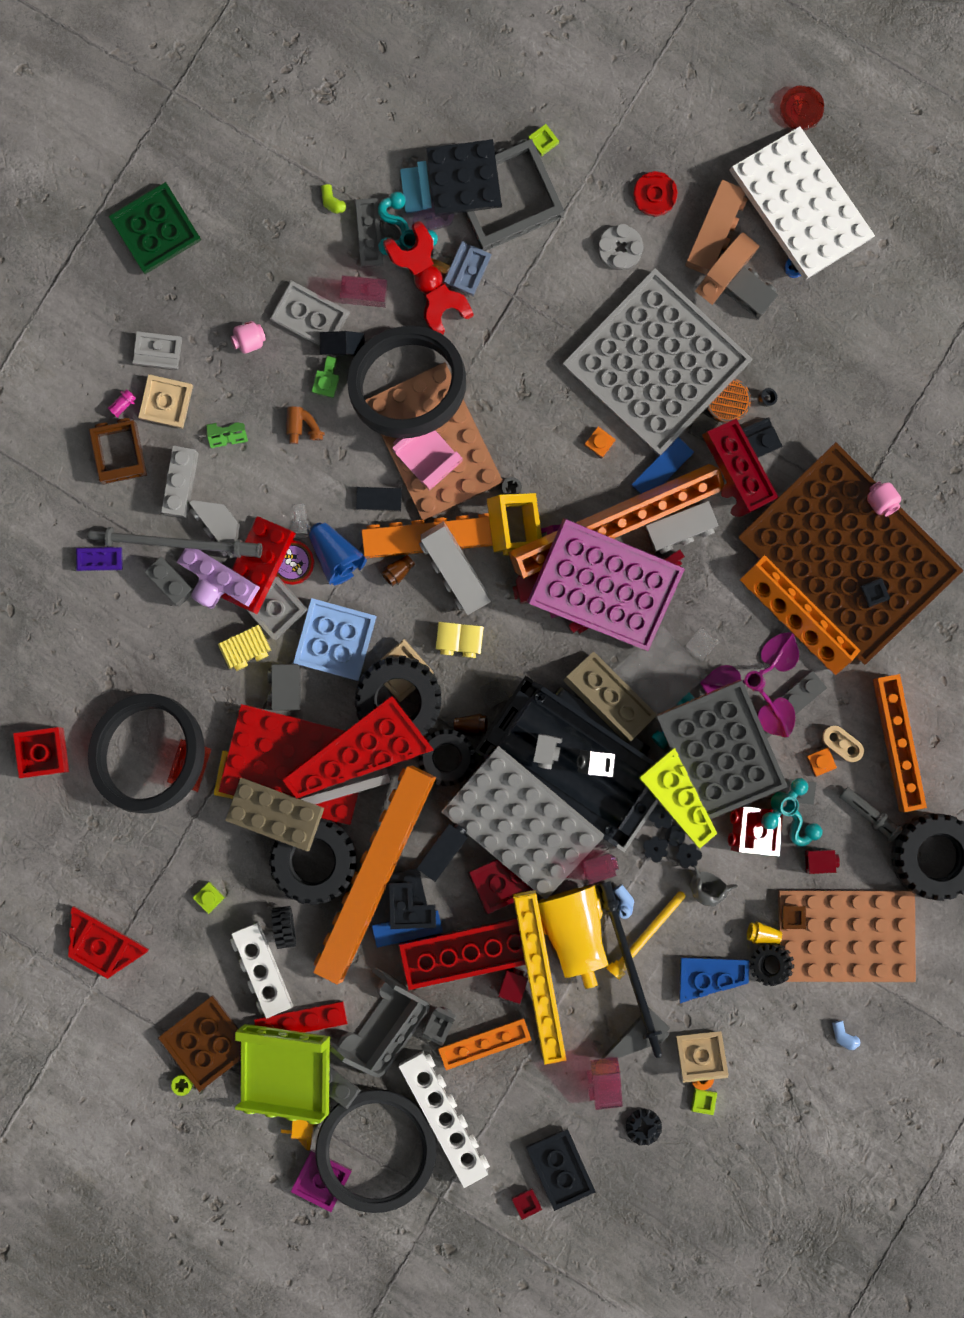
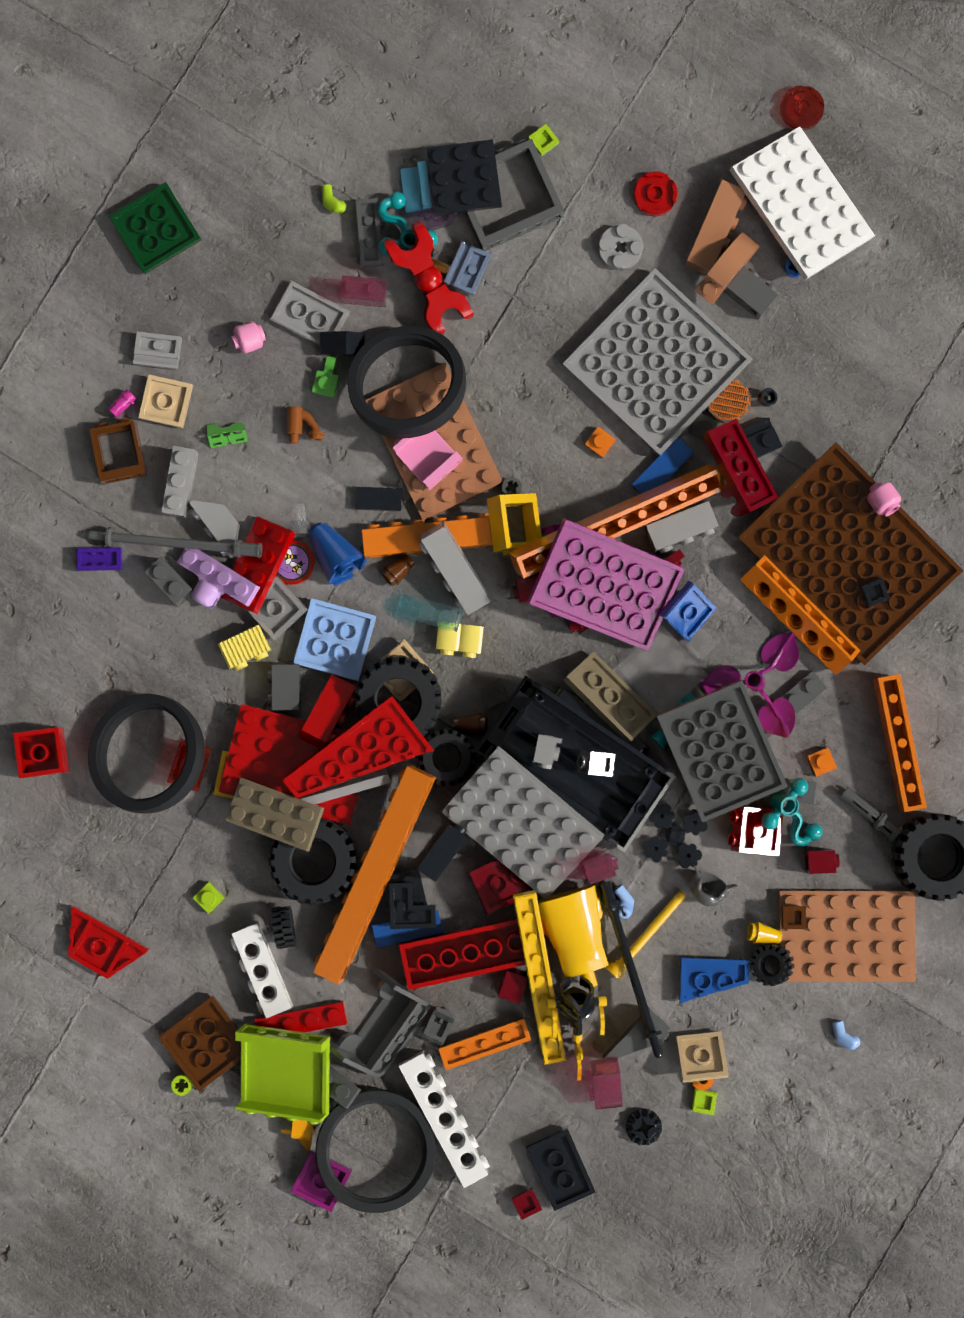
neon yellow wing [639,748,717,849] -> none
tan plate [822,726,864,762] -> none
none -> red brick [299,675,356,749]
none -> clear light blue plate [395,593,463,632]
none -> black helmet [547,976,607,1081]
none -> blue plate [660,581,717,642]

